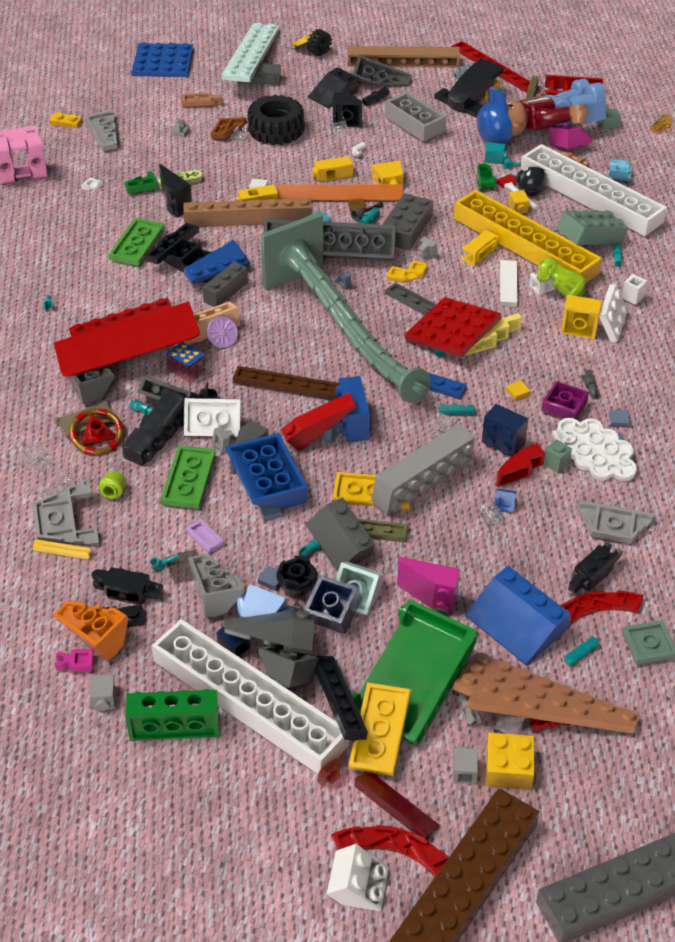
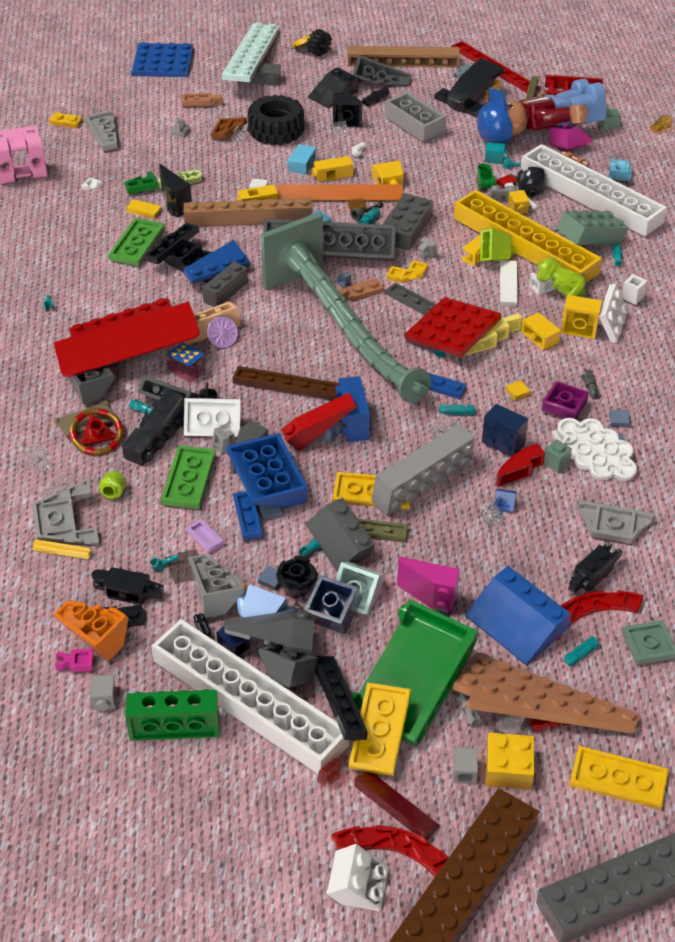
none -> yellow tile [126,199,162,219]
none -> black axle [193,613,214,640]
none -> blue plate [233,491,263,541]
none -> medium azure brick [287,144,316,175]
none -> nougat hinge [338,278,384,301]
none -> lime torso [480,228,516,262]
none -> light grey hinge [488,186,520,202]
none -> yellow brick [521,312,561,351]
none -> yellow tile [569,745,669,810]

